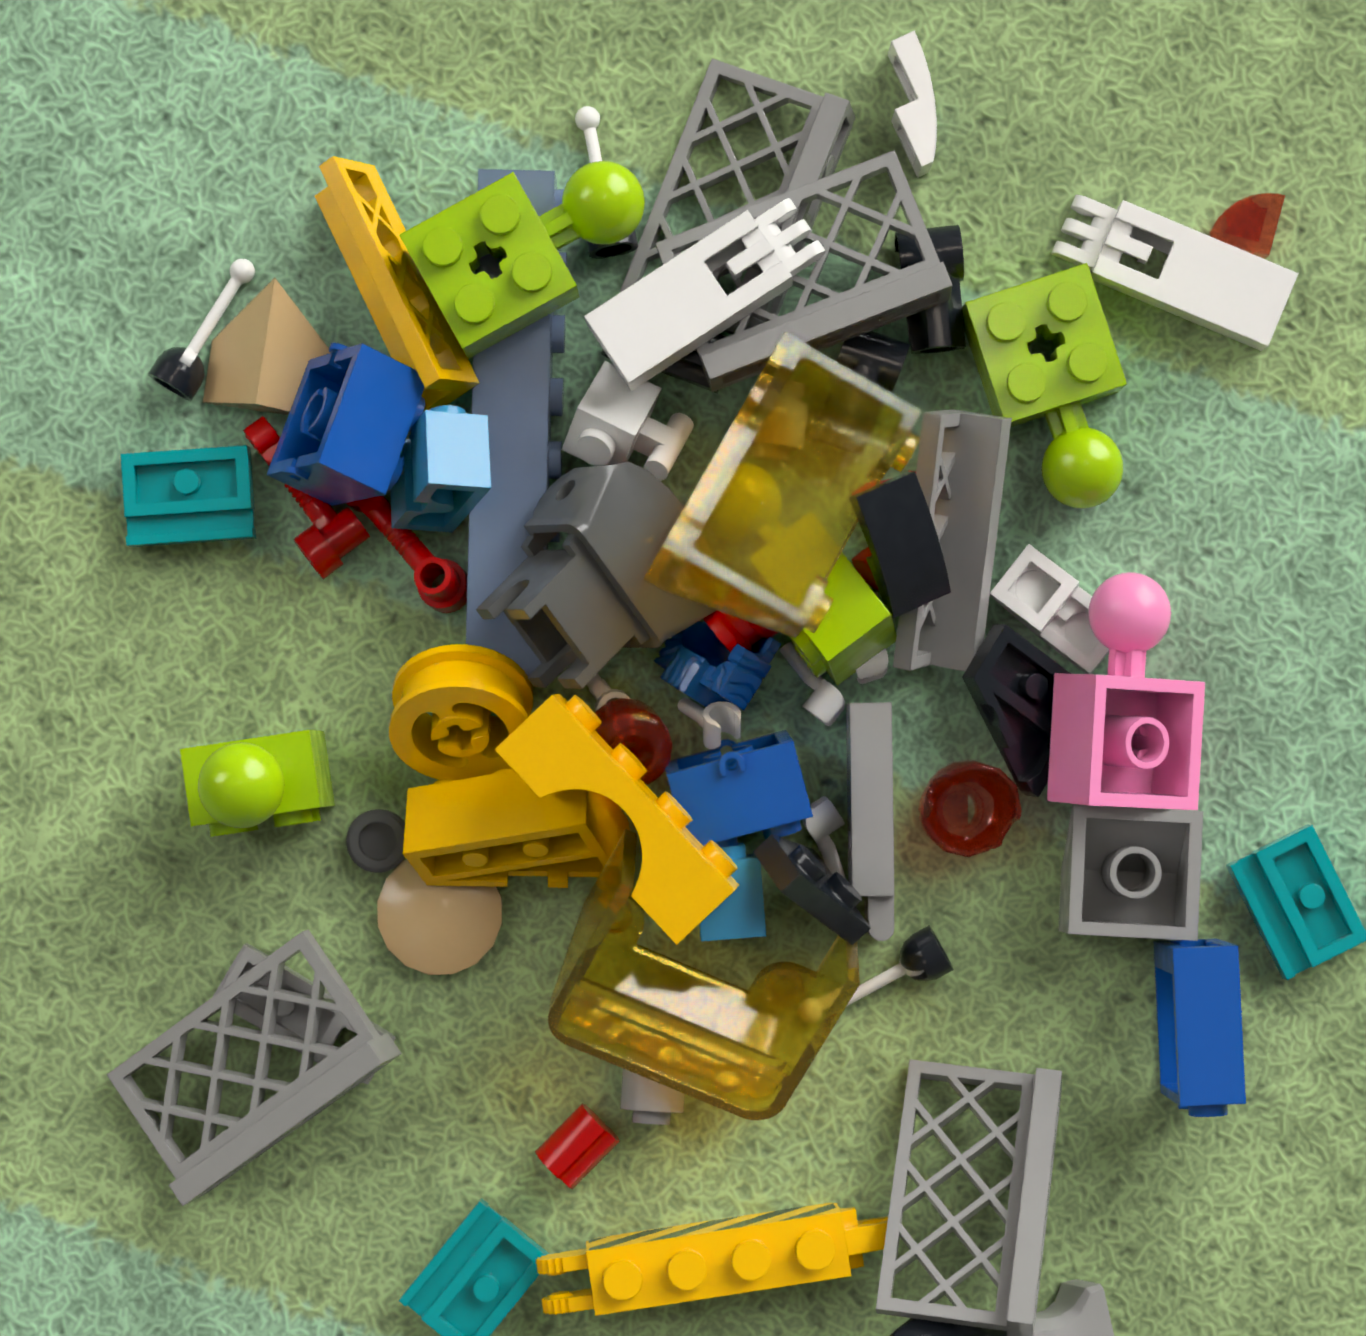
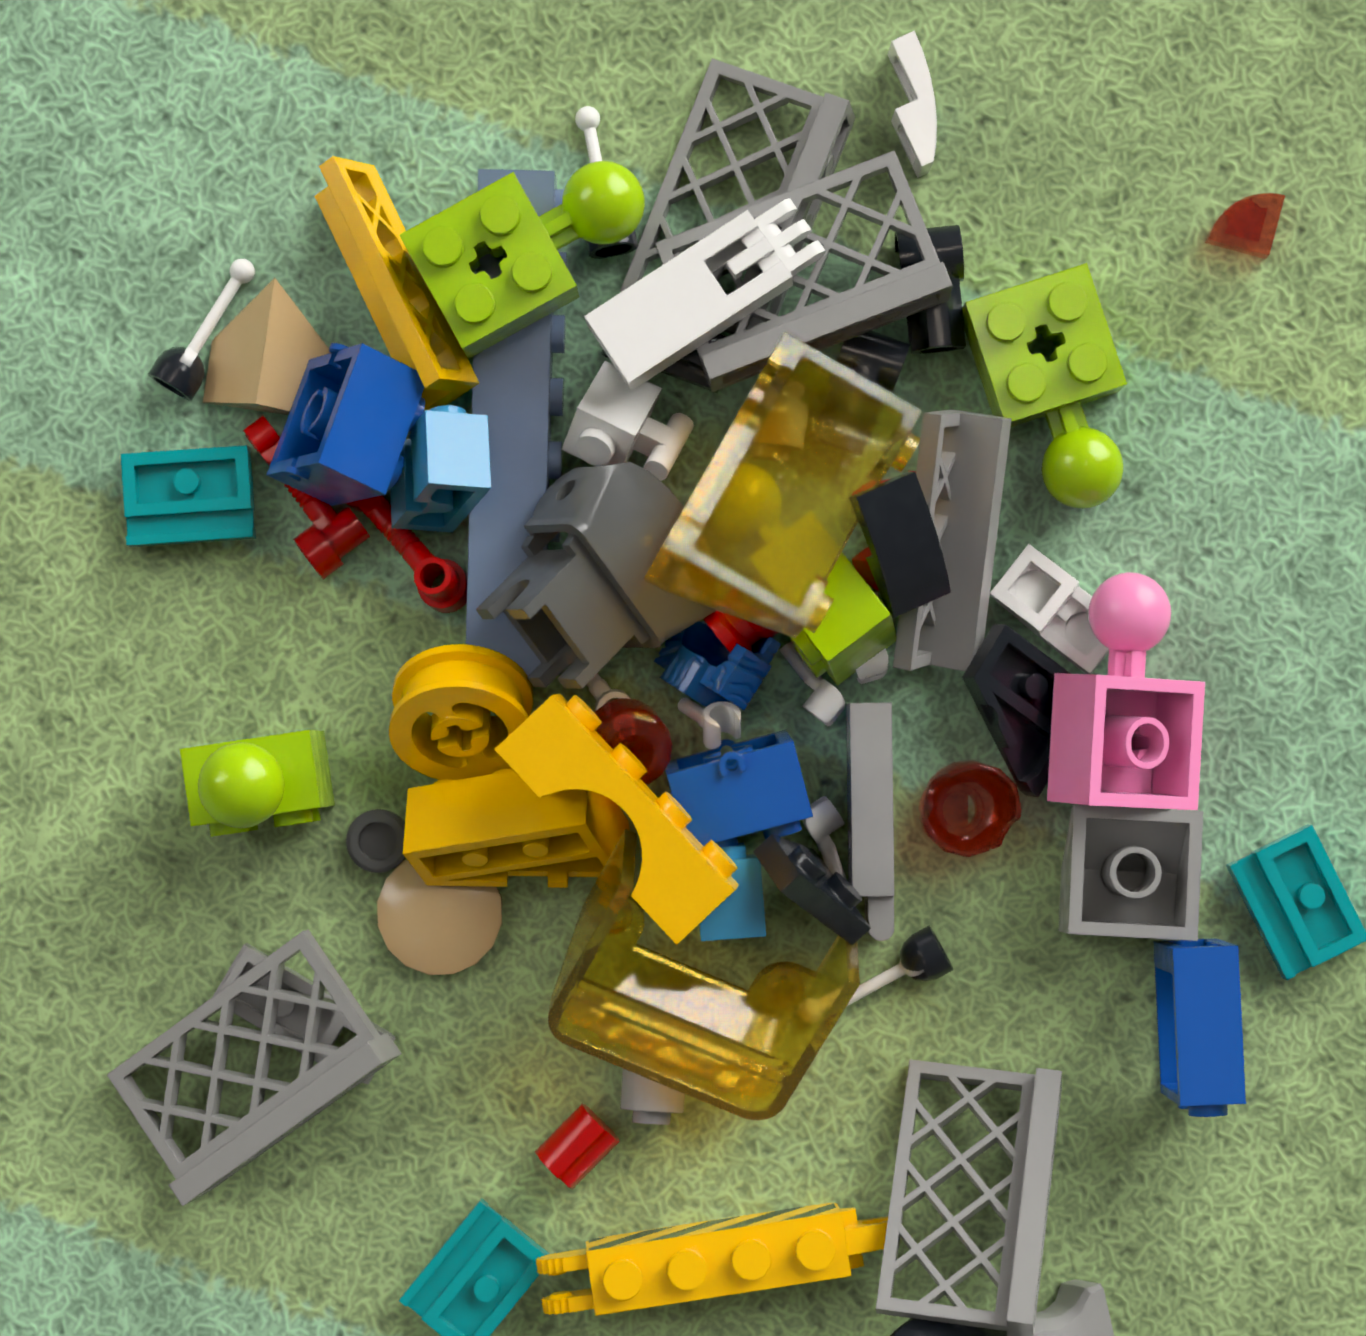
white hinge [1051,195,1299,351] -> none

